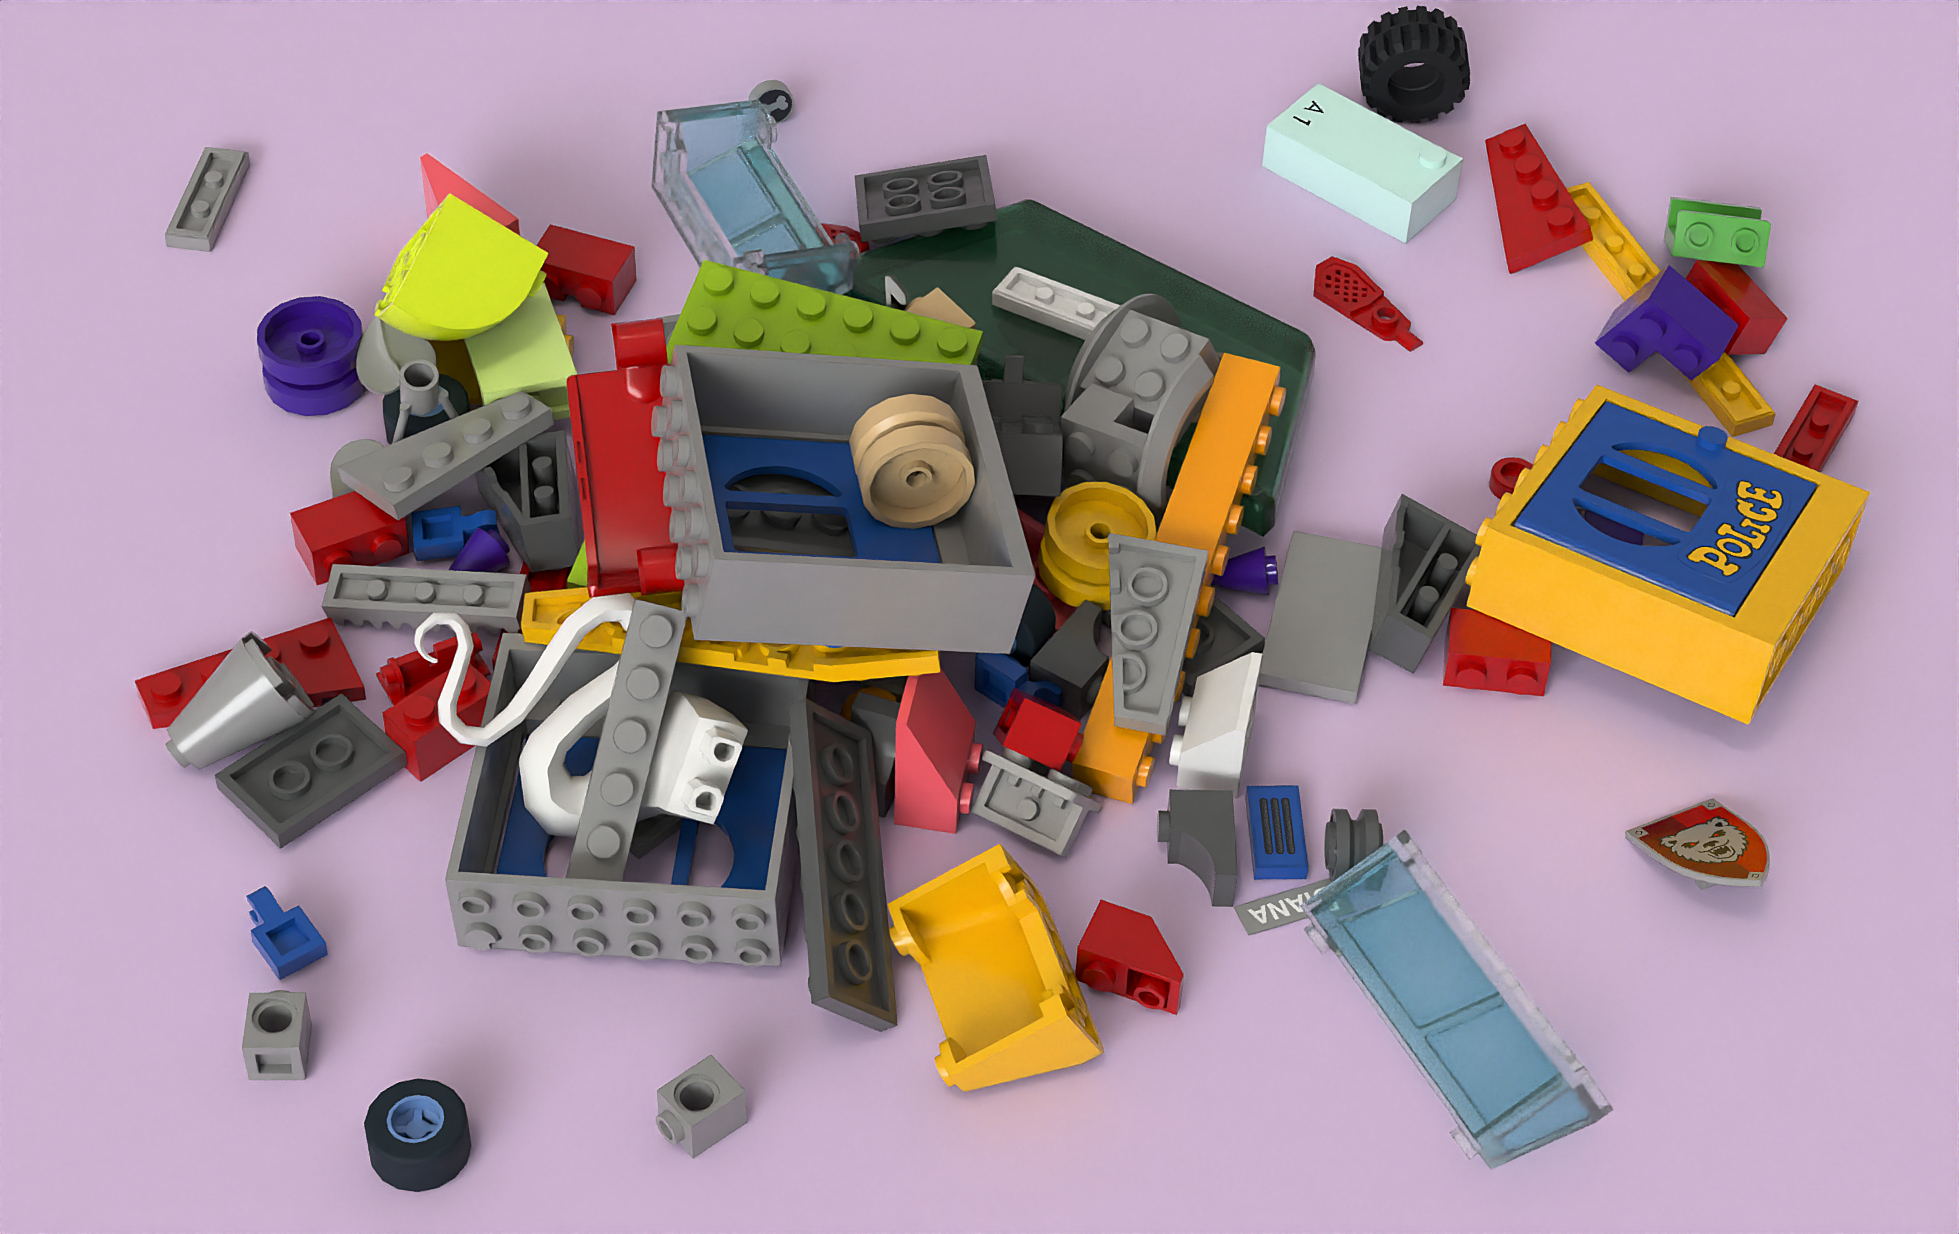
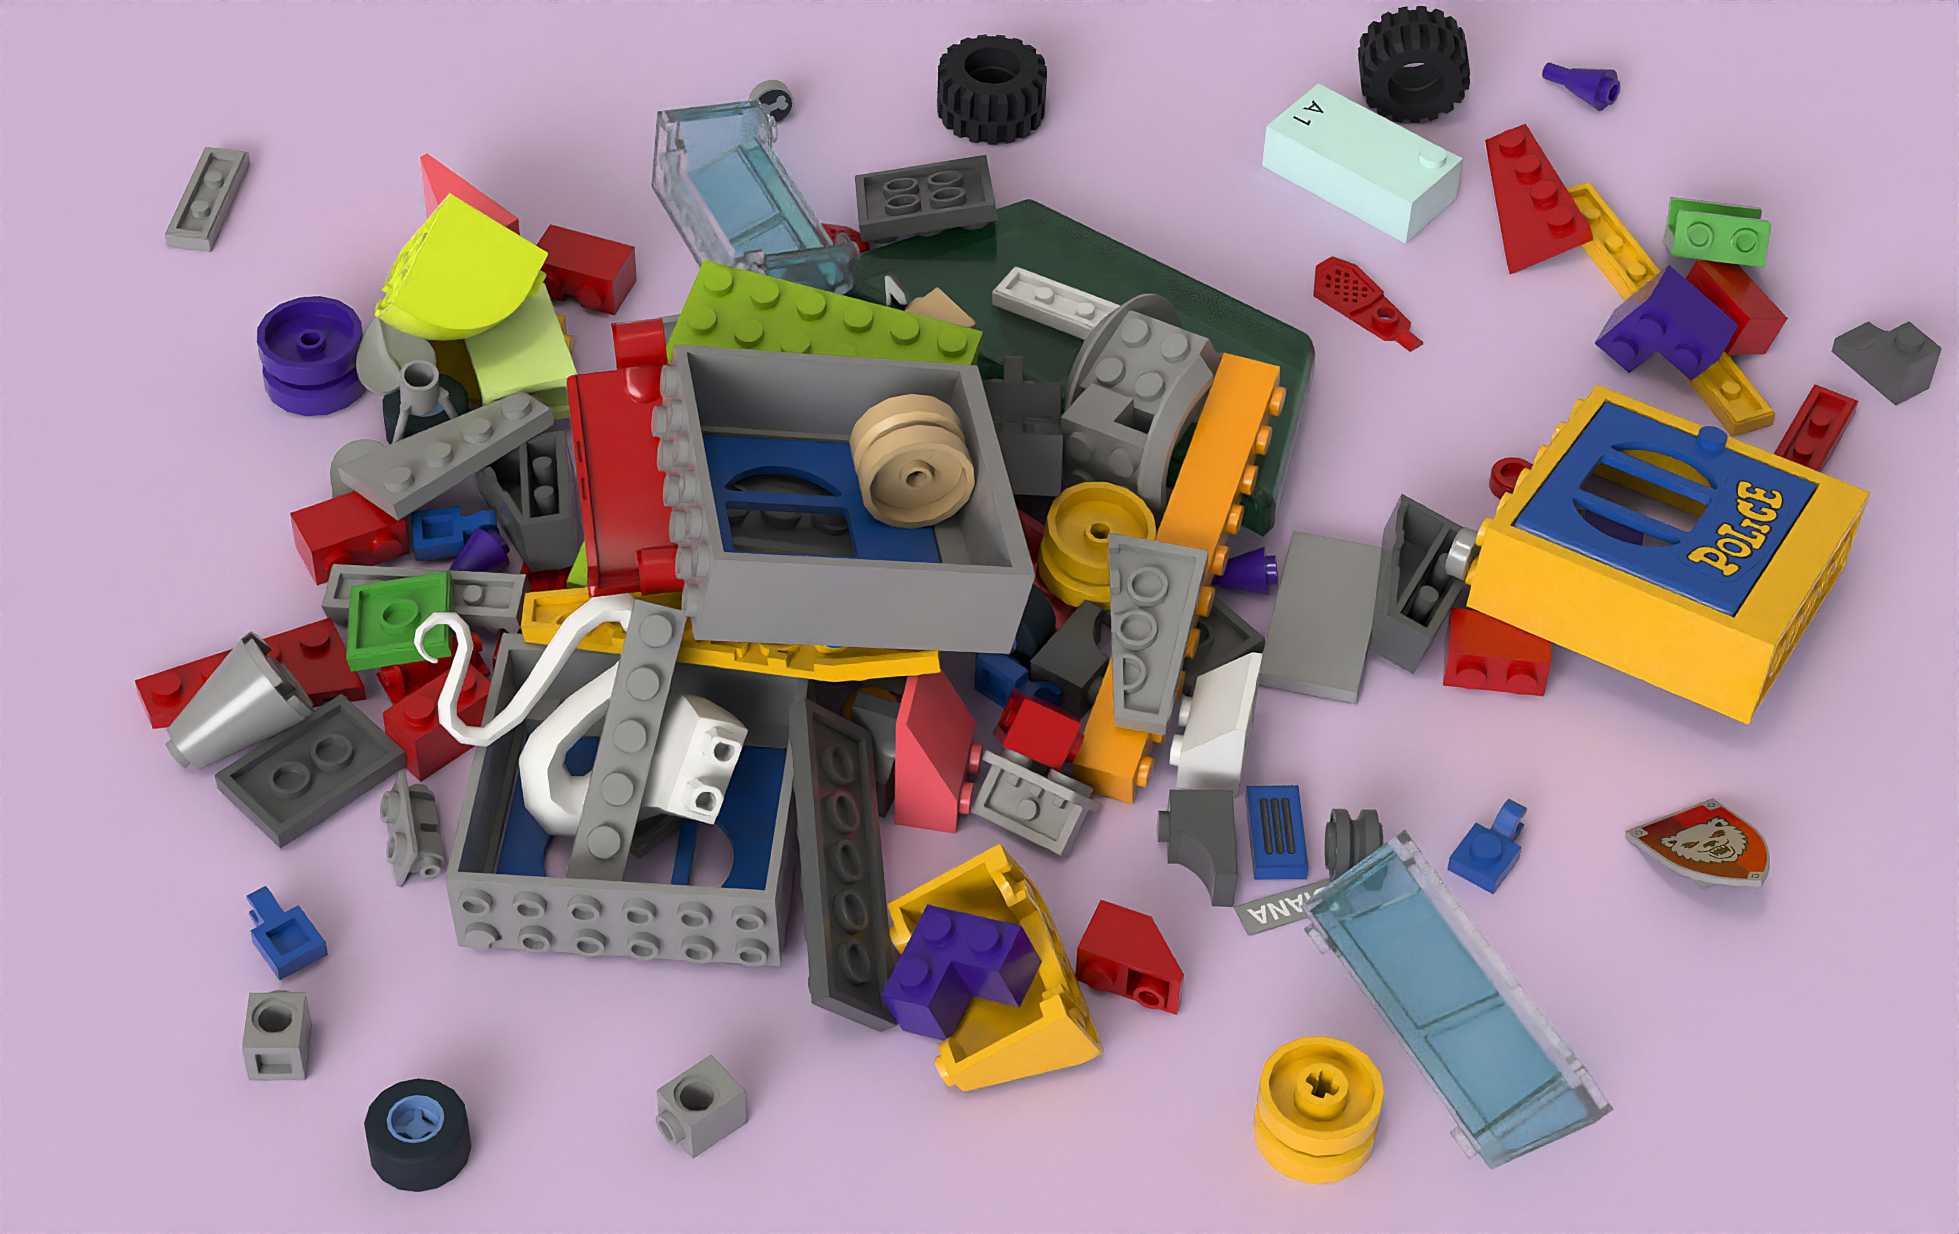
none -> bright green tile [346,571,454,672]
none -> light grey hinge [380,771,445,887]
none -> dark purple brick [881,905,1042,1041]
none -> black tyre [937,34,1047,145]
none -> yellow wheel [1253,1036,1385,1184]
none -> light grey tile [1445,527,1480,580]
none -> blue plate [1447,799,1527,894]
none -> dark purple cone [1542,62,1620,111]
none -> dark grey arch [1831,321,1942,406]

